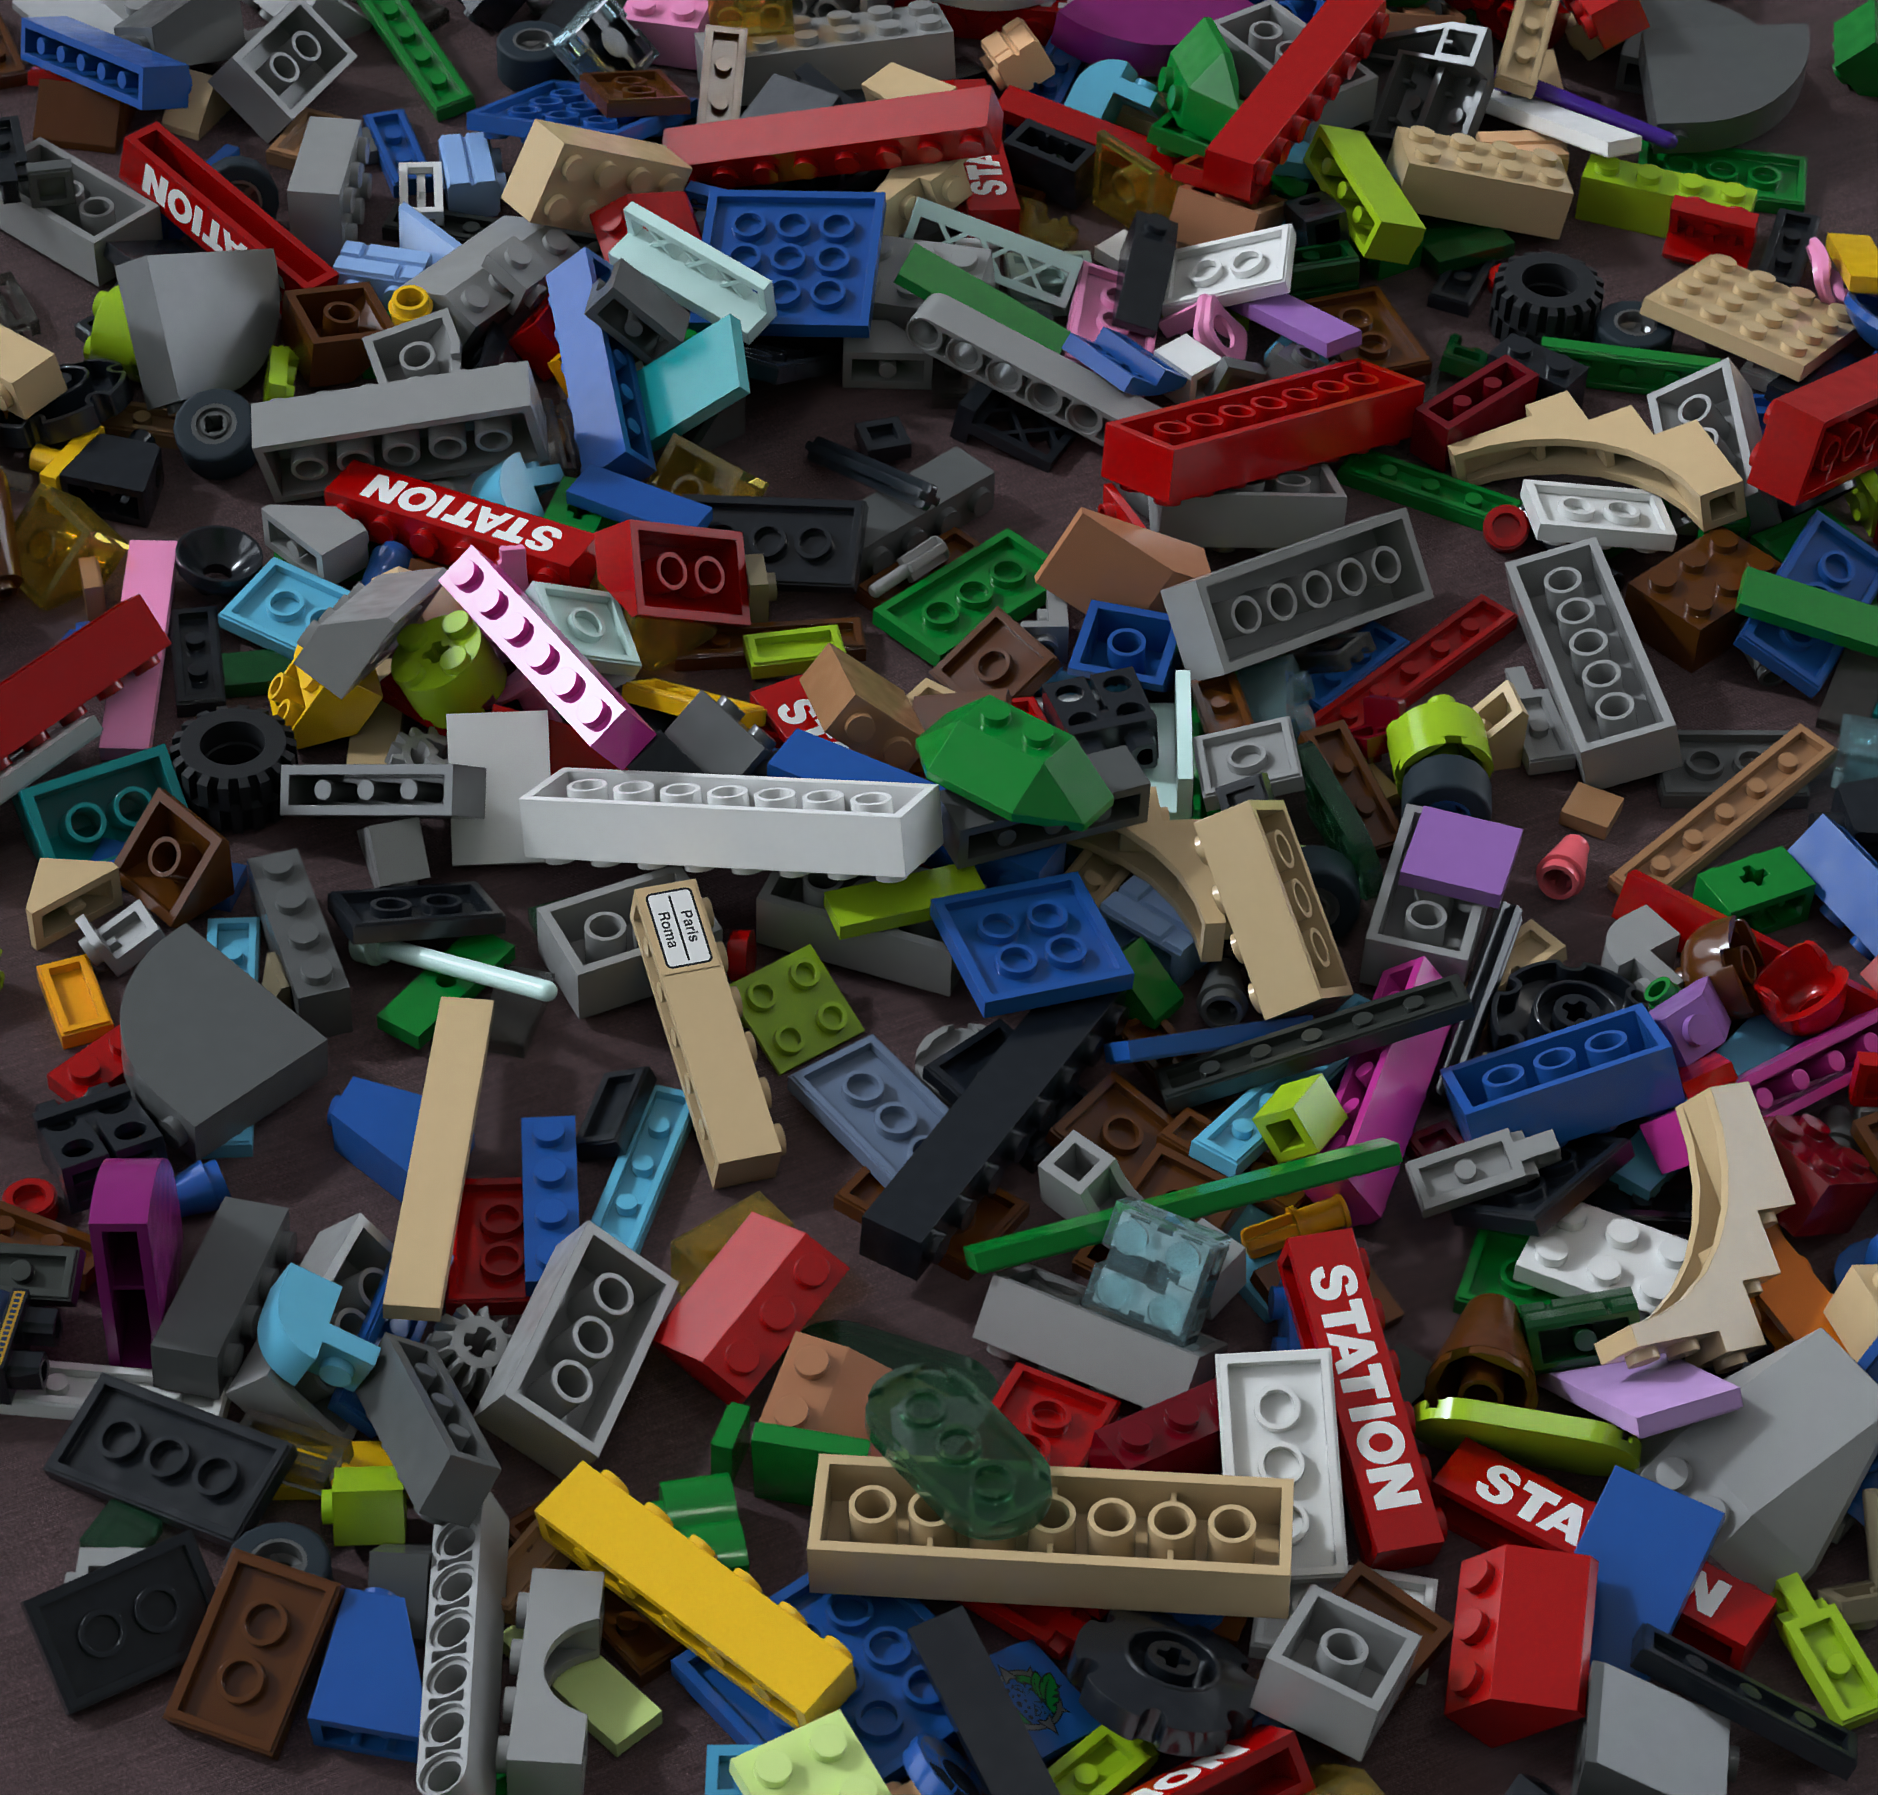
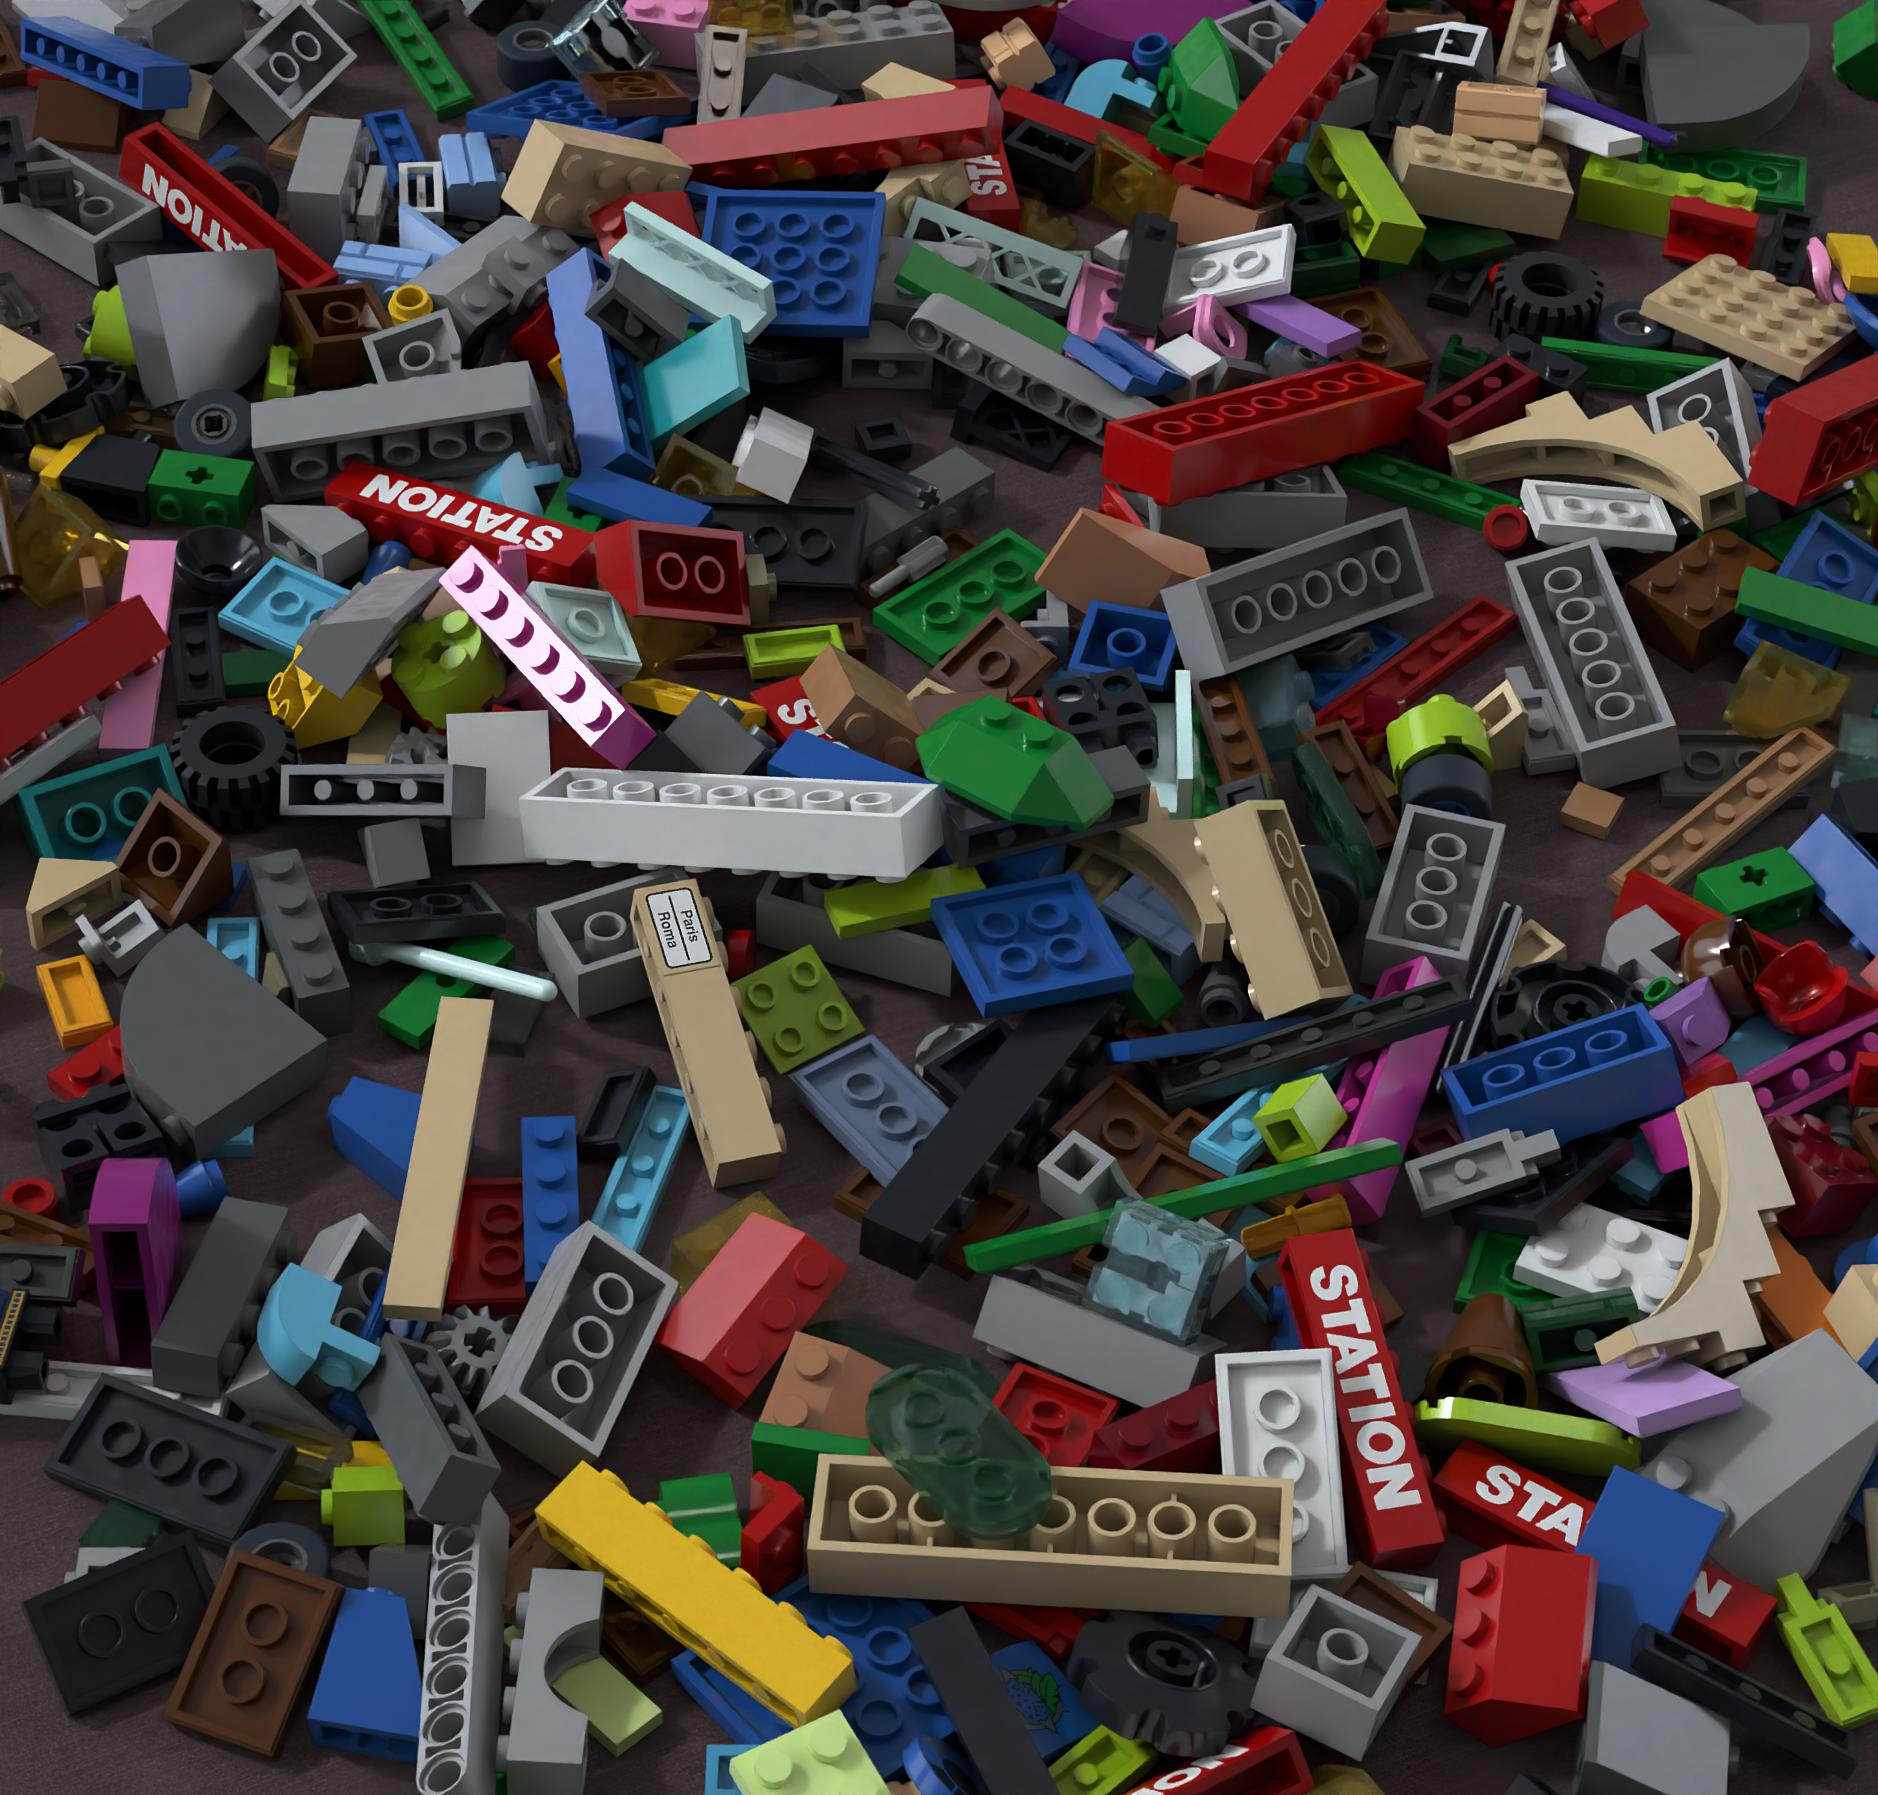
green tile [711,1401,751,1484] -> none
light grey tile [1192,716,1306,812] -> none
medium lavender tile [1398,806,1523,909] -> none
coral cone [1536,834,1590,900] -> none
none -> green brick [147,449,257,531]
none -> white tile [356,165,389,245]
none -> white brick [732,407,814,504]
none -> red bracket [741,1471,804,1598]
none -> blue cone [1132,33,1173,97]
none -> light nougat brick [1453,81,1547,151]
none -> white tile [1546,42,1597,103]
none -> clear yellow slope [1722,640,1852,740]

